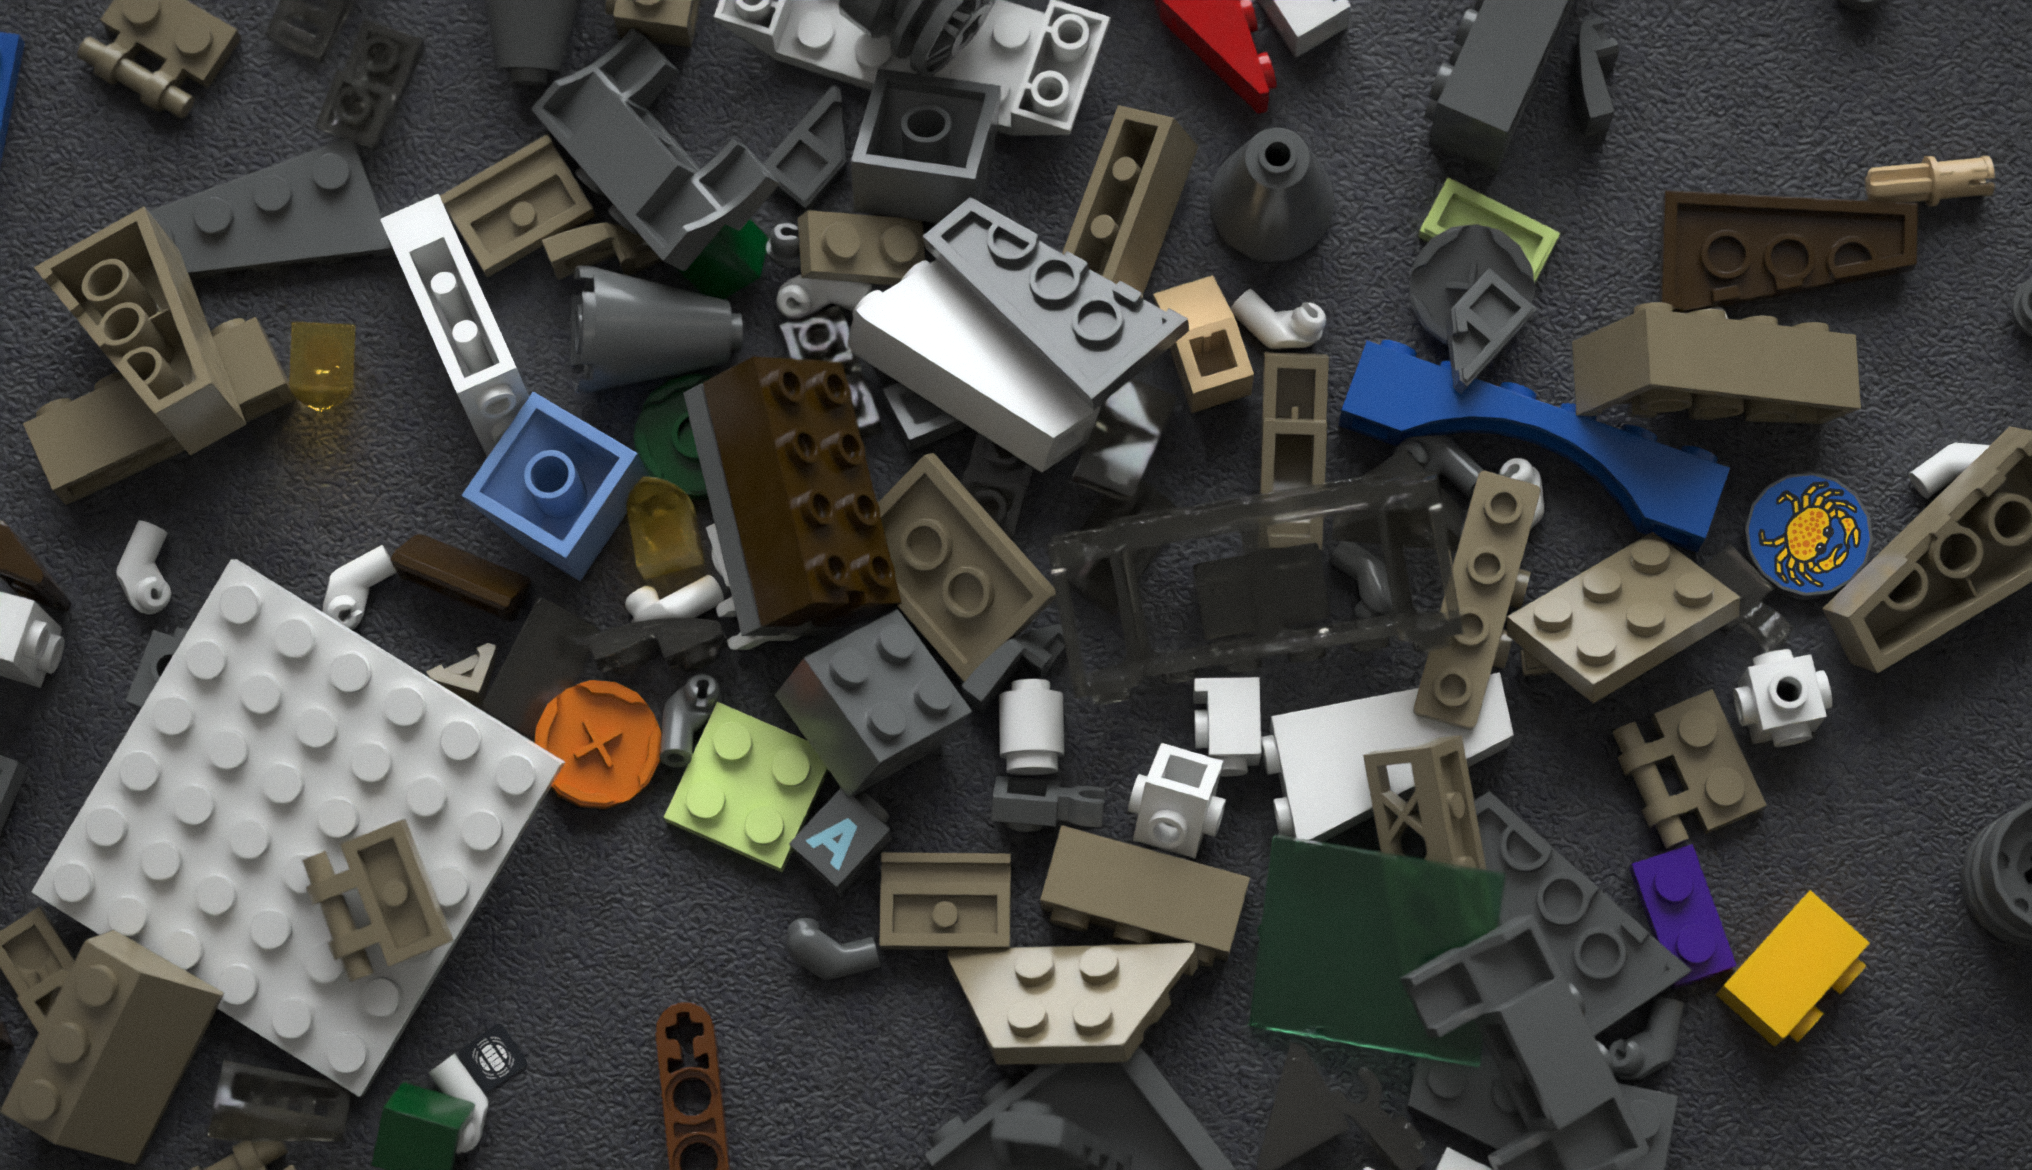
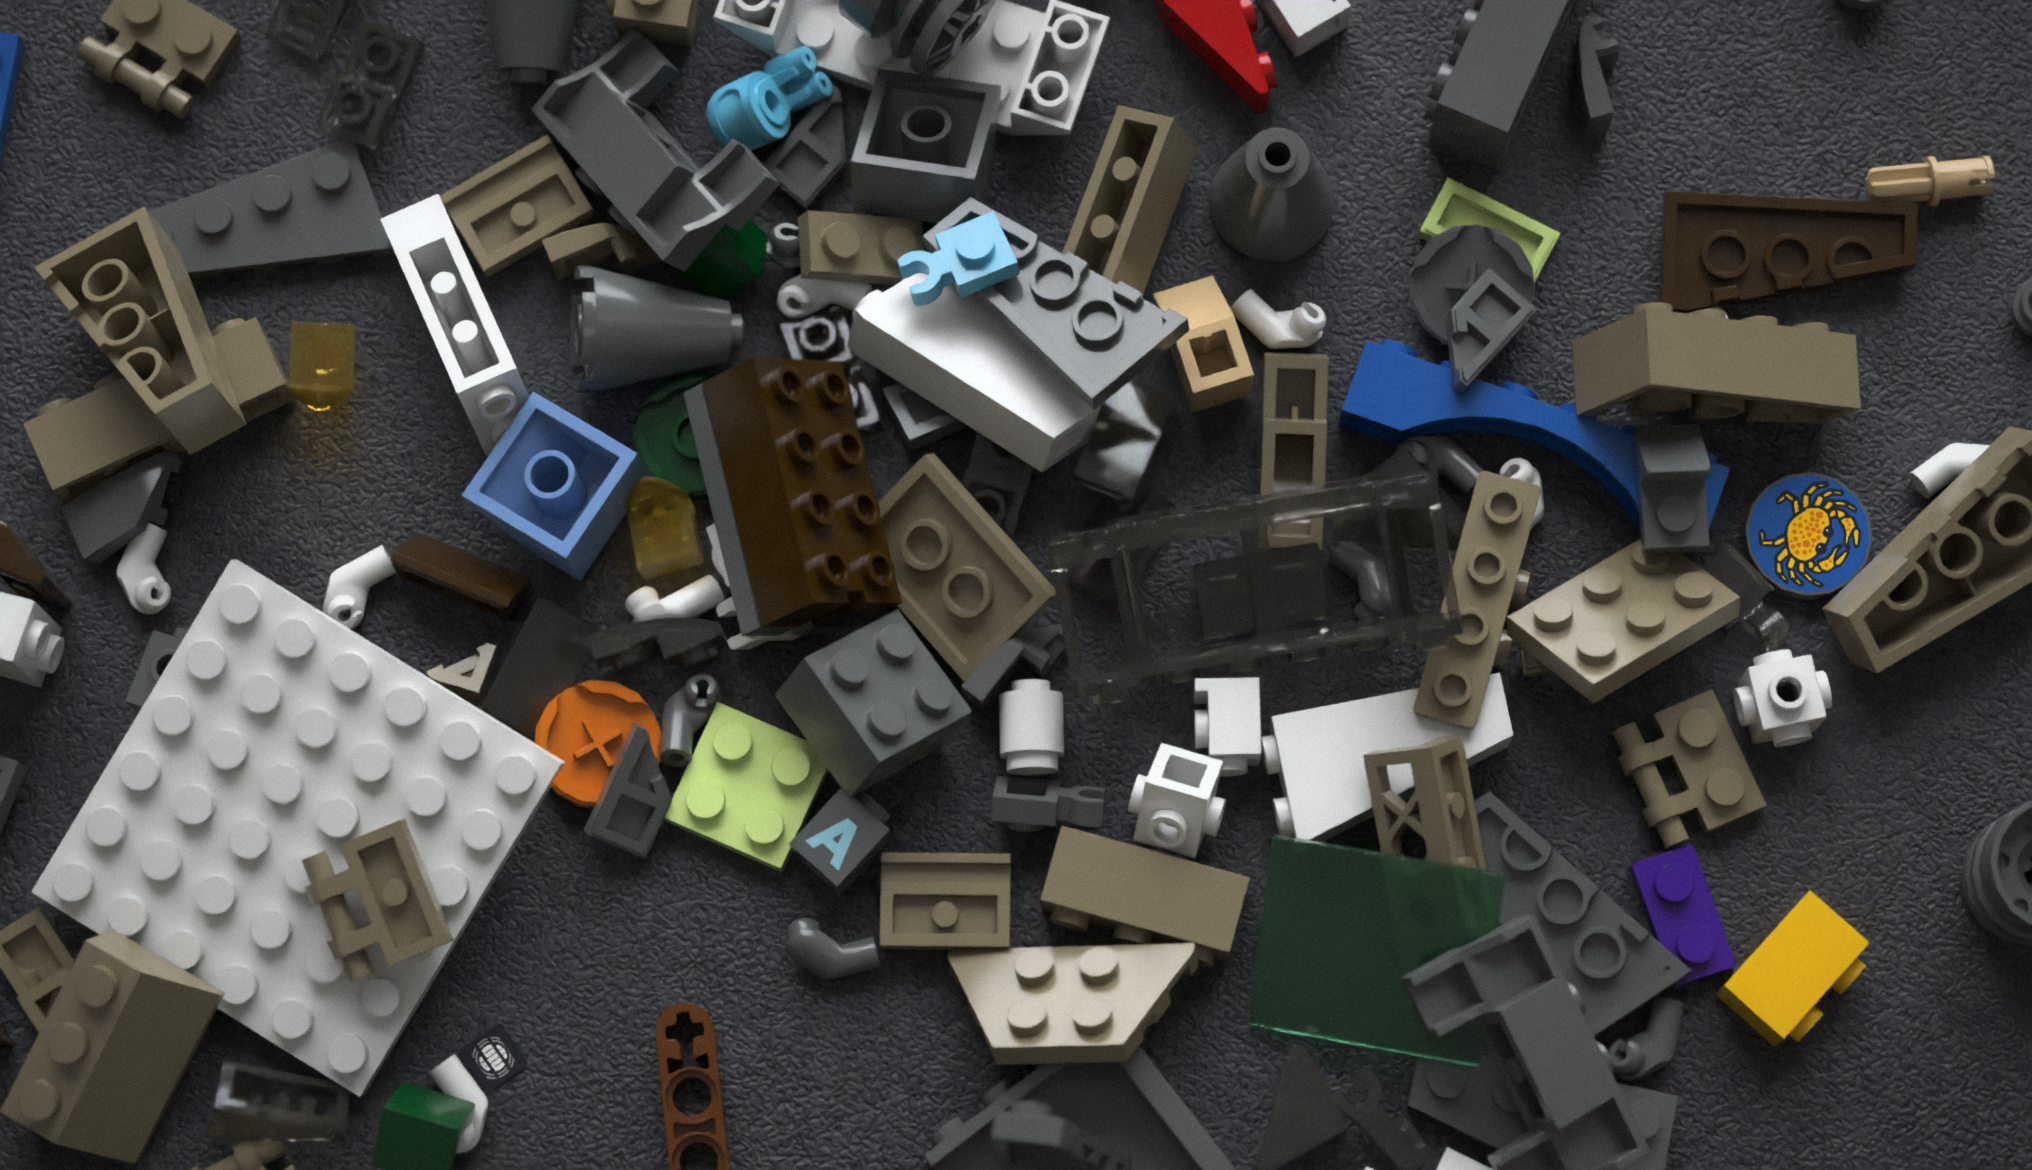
none -> dark grey slope [61,450,181,565]
none -> dark grey tile [584,722,672,859]
none -> medium azure piece [706,46,832,151]
none -> medium azure plate [897,211,1020,306]
none -> dark grey slope [1633,424,1711,554]

